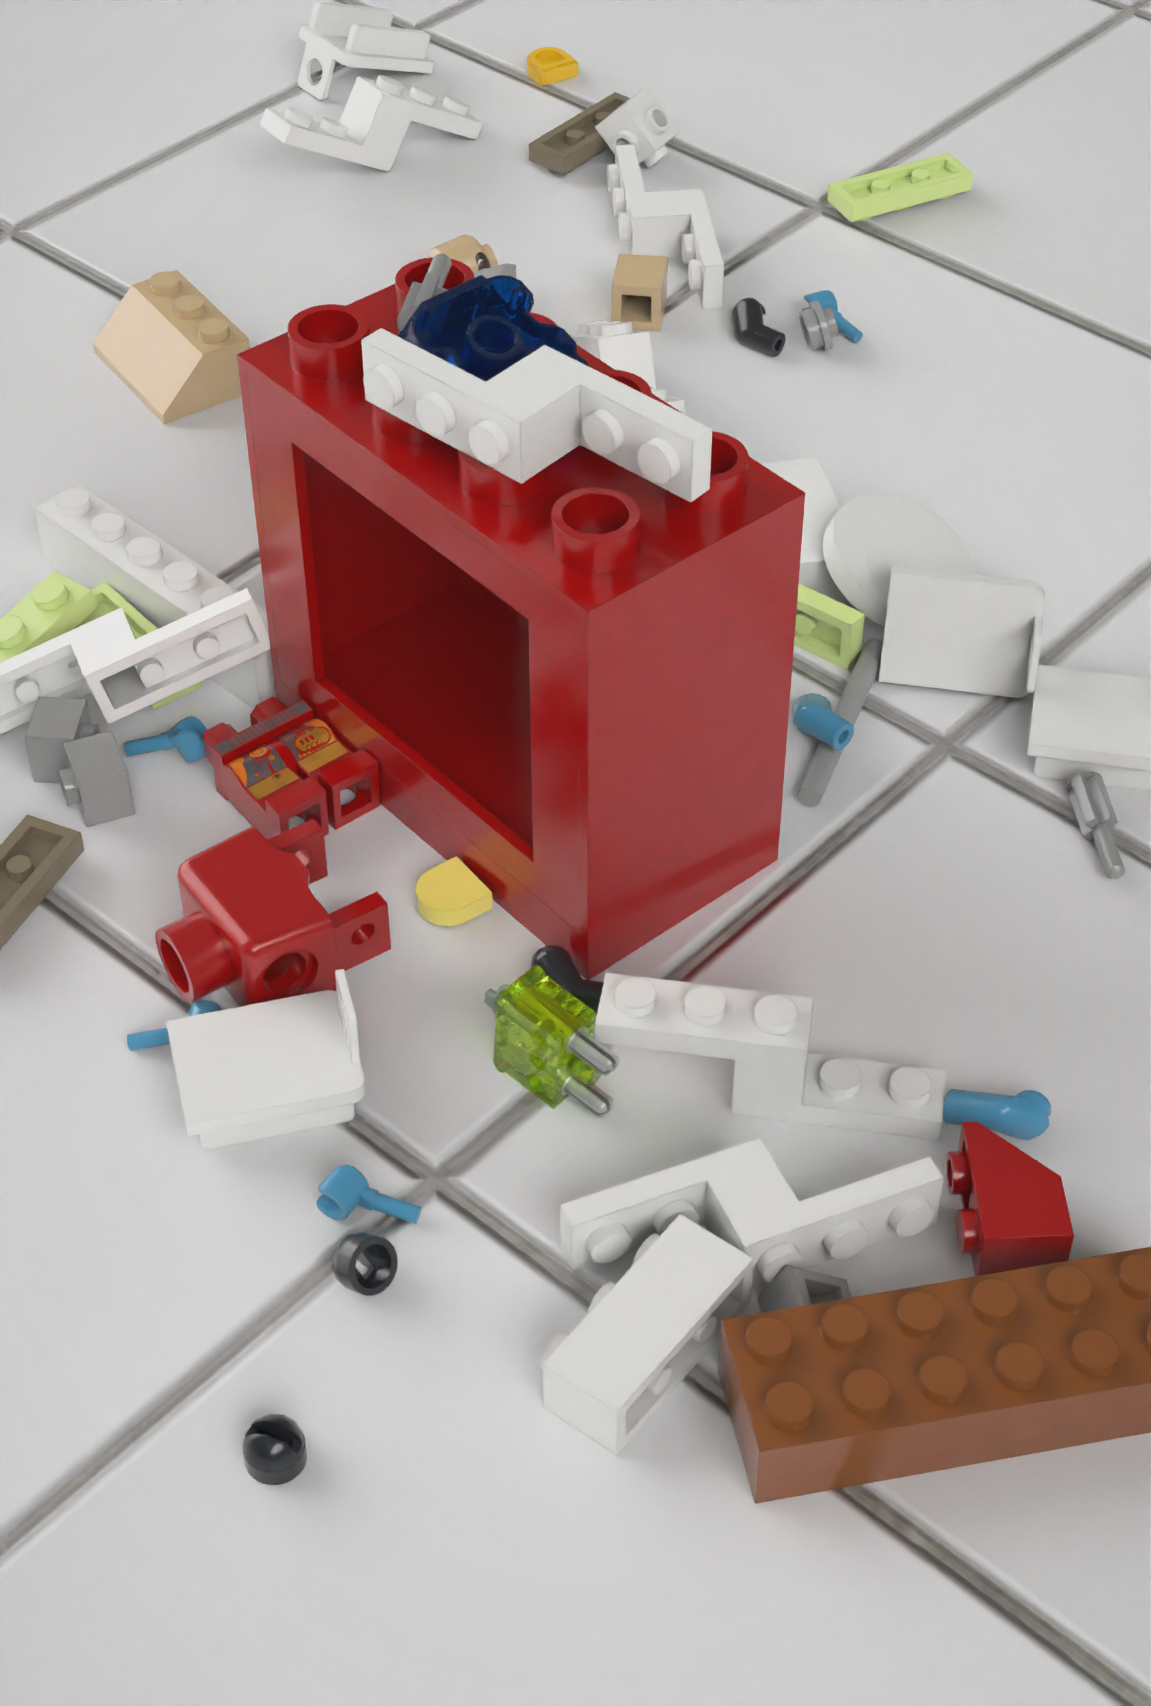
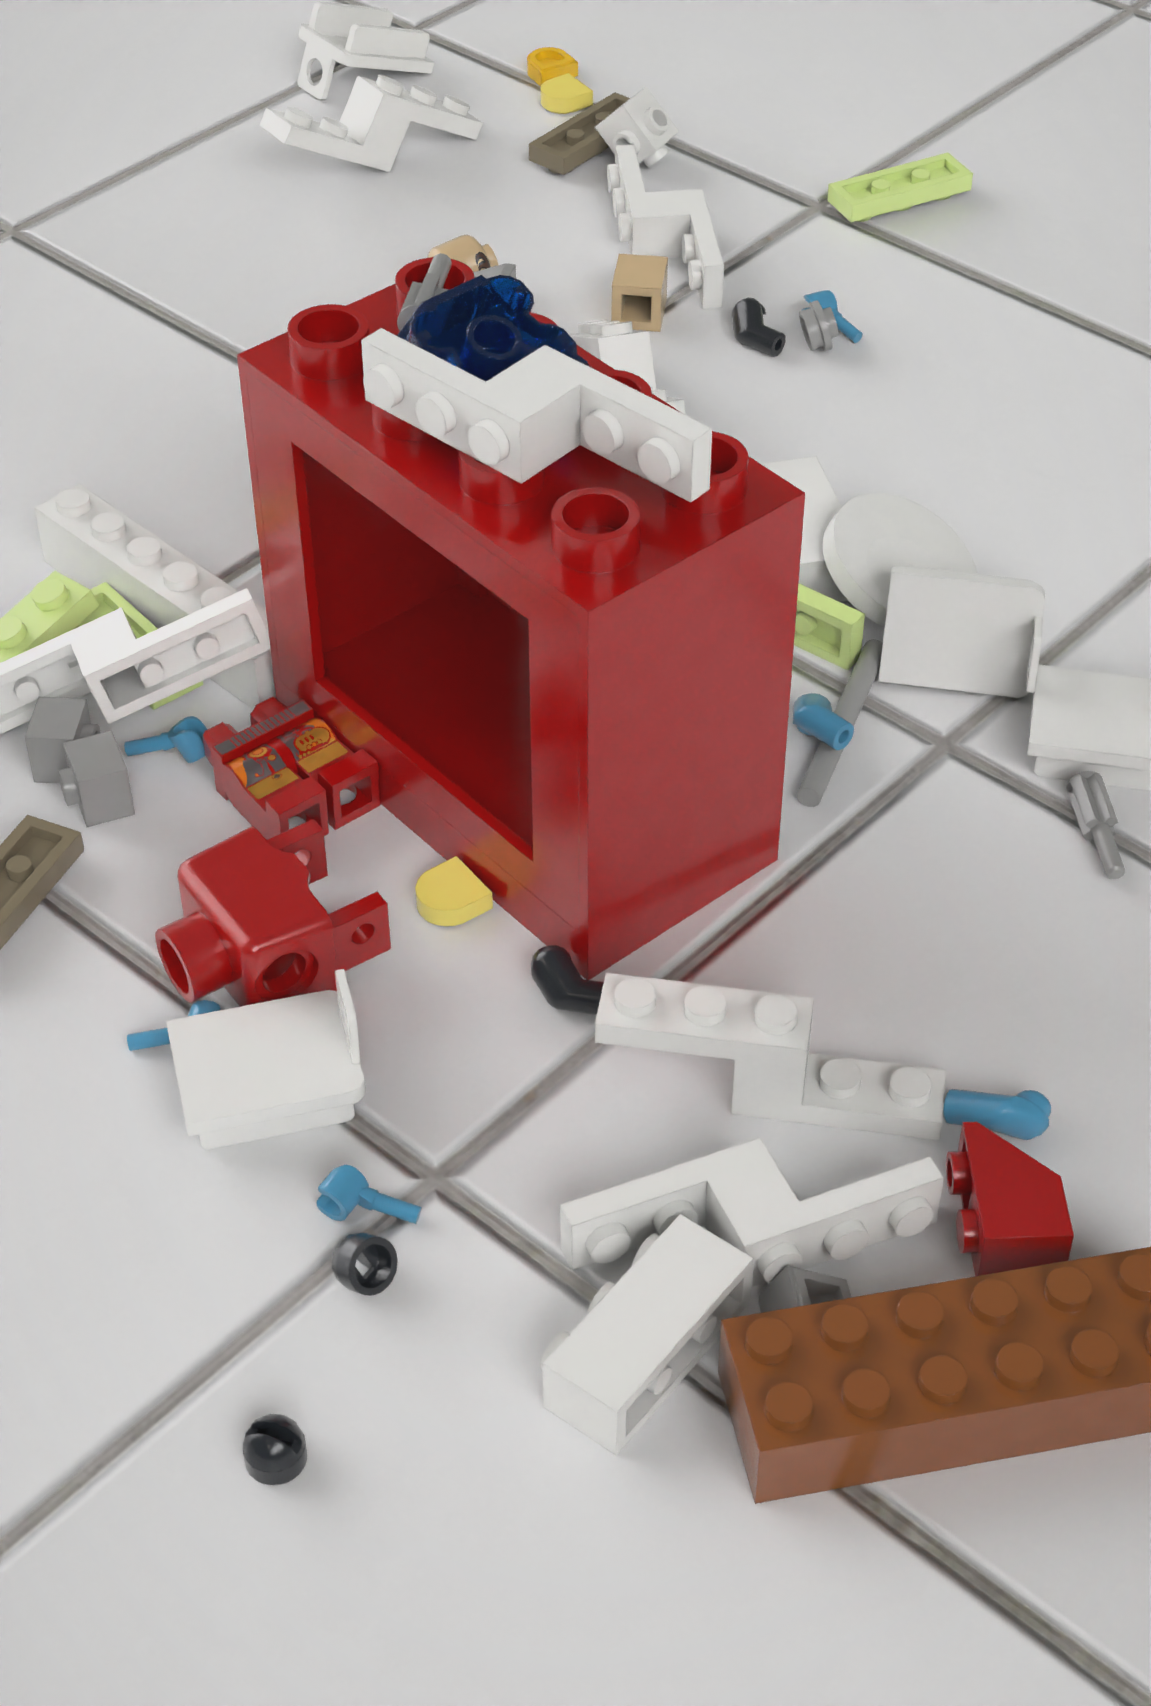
tan slope [93,270,250,424] -> none
clear neon green piece [484,965,619,1118] -> none
none -> light yellow tile [541,73,593,114]

